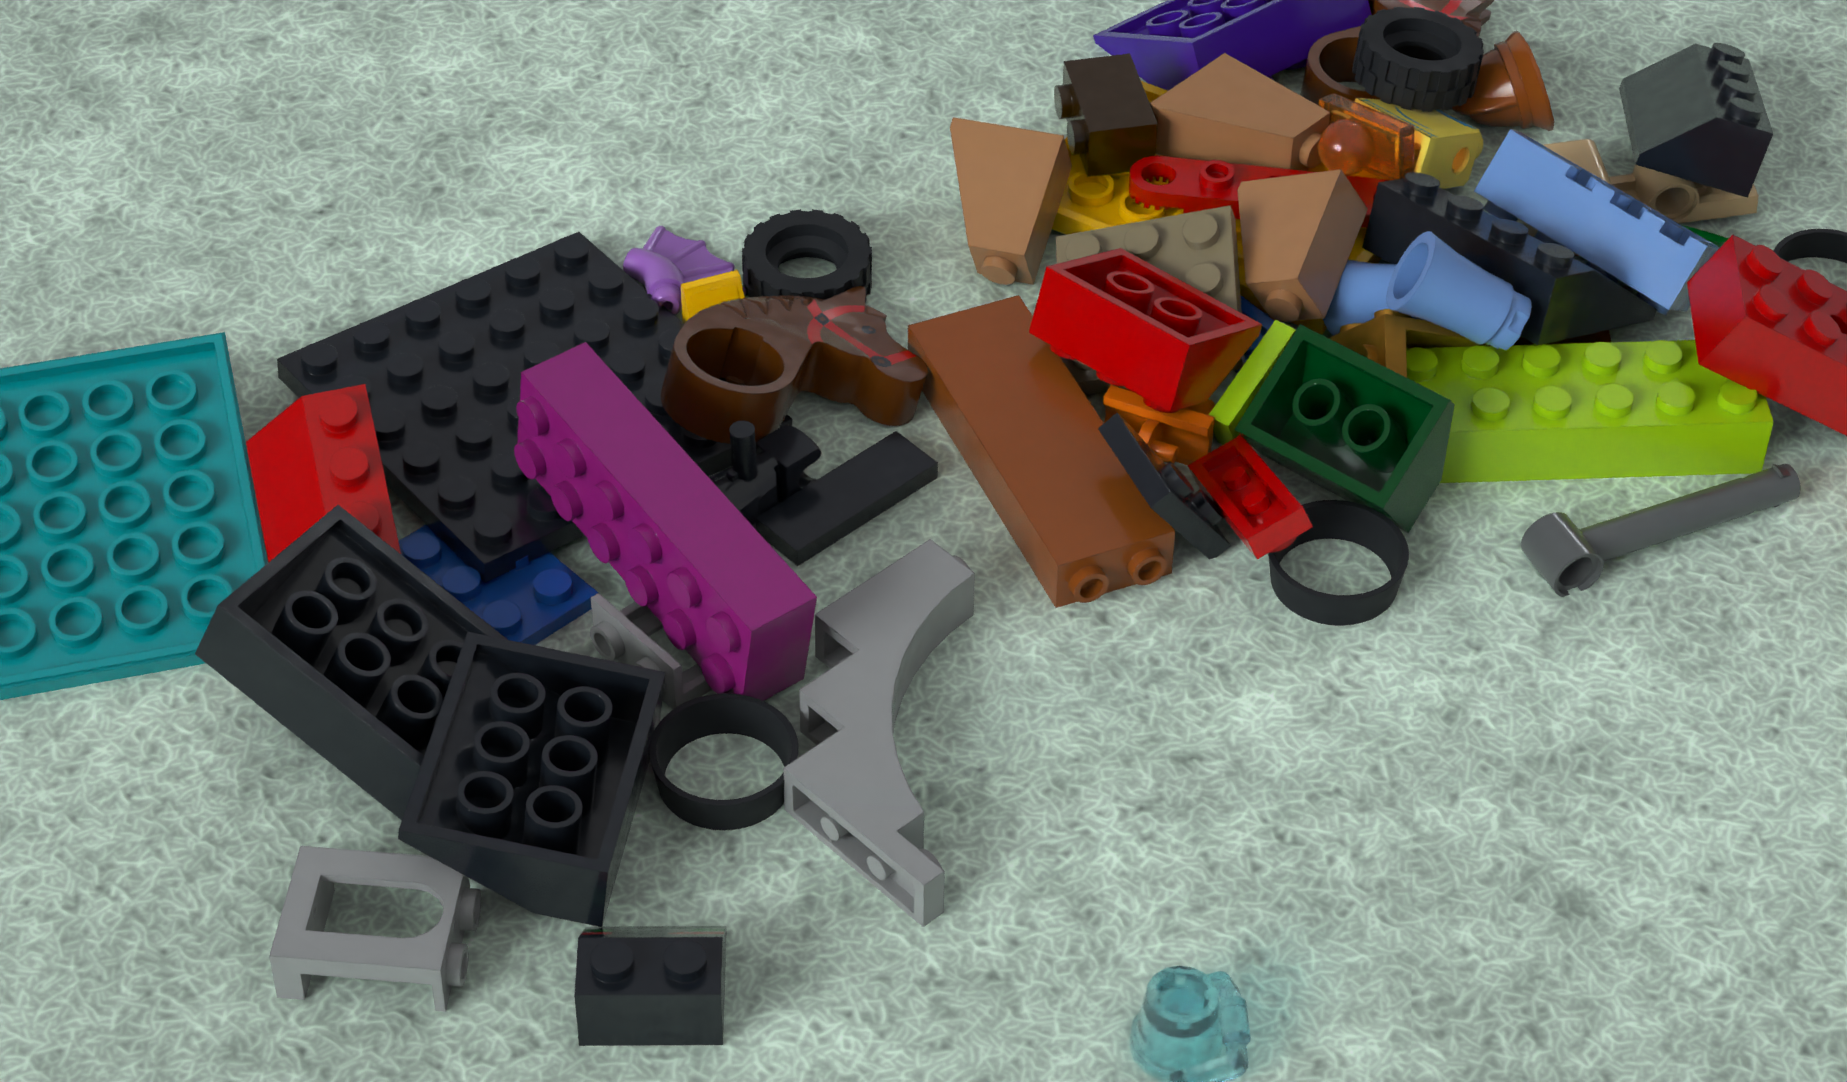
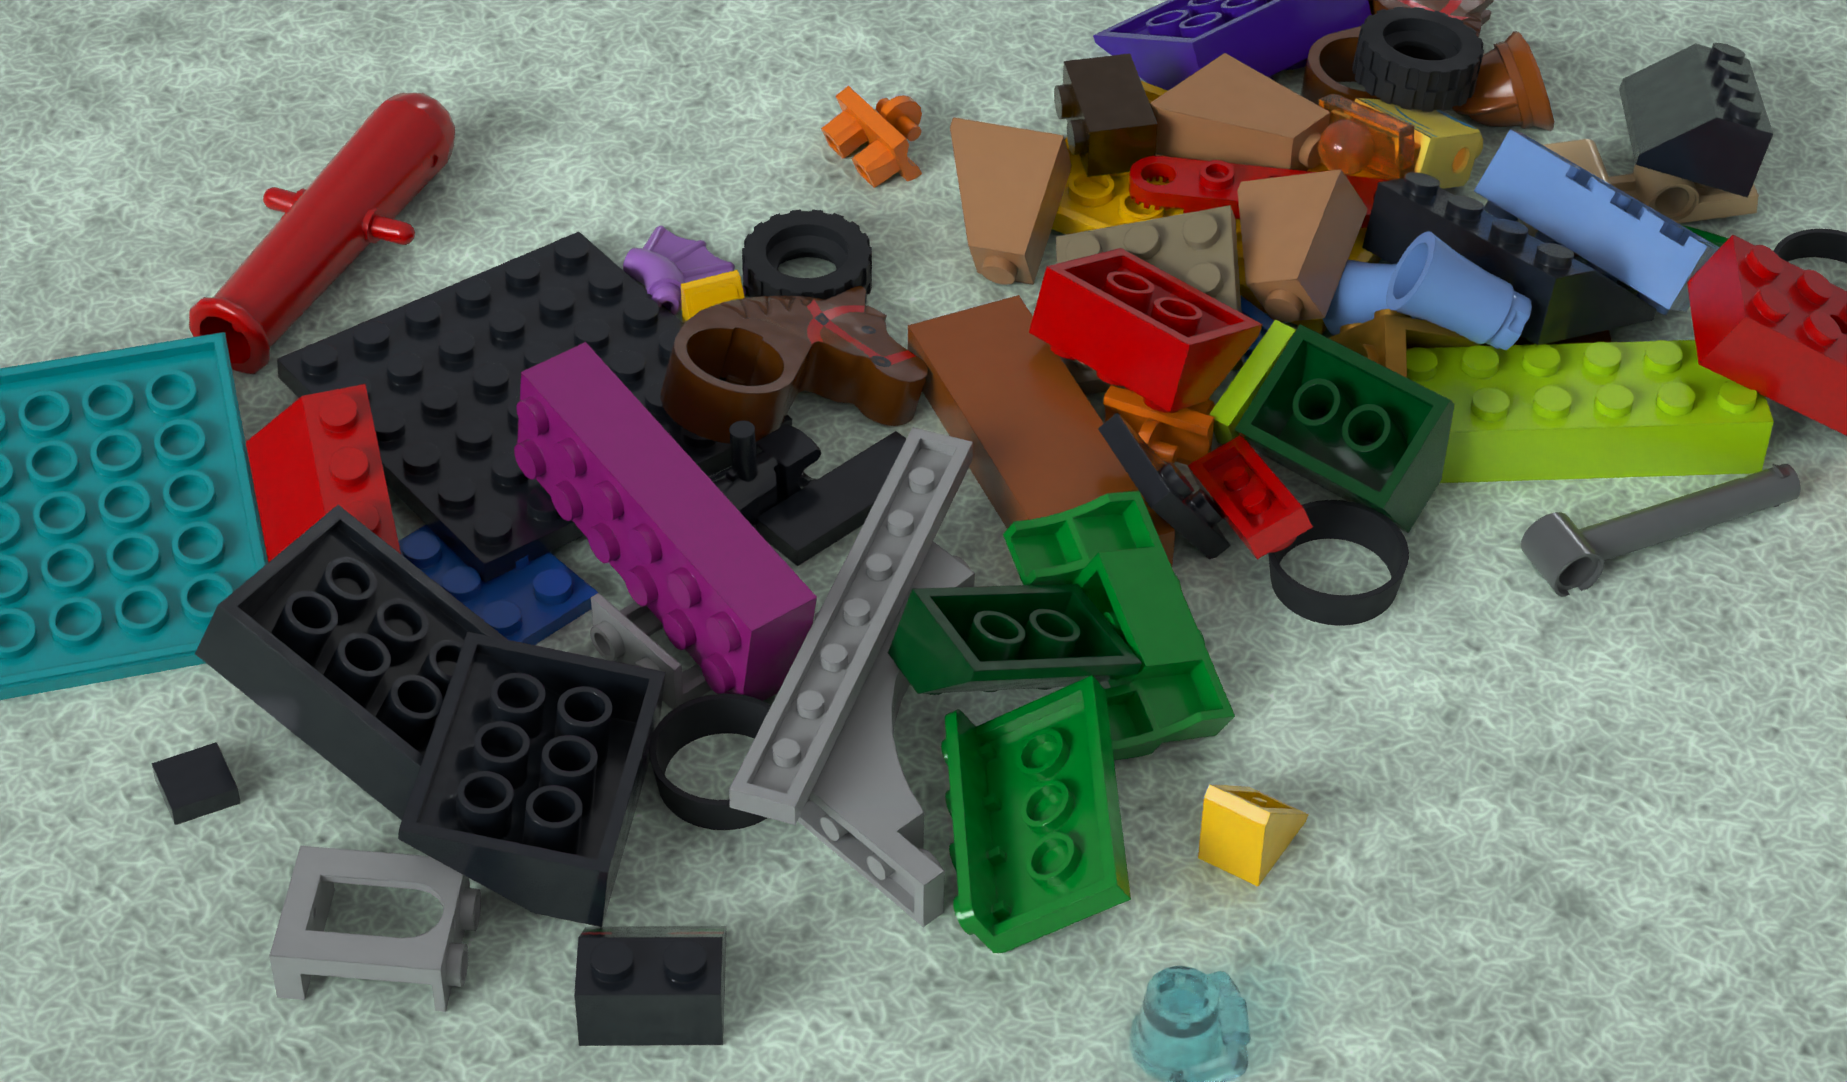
none -> black tile [151,742,240,825]
none -> red piece [189,93,455,374]
none -> light grey plate [729,427,973,825]
none -> orange hips [821,86,922,188]
none -> dark green slope [888,584,1142,695]
none -> green bracket [941,675,1131,953]
none -> green bracket [1003,491,1235,761]
none -> yellow slope [1198,784,1309,886]

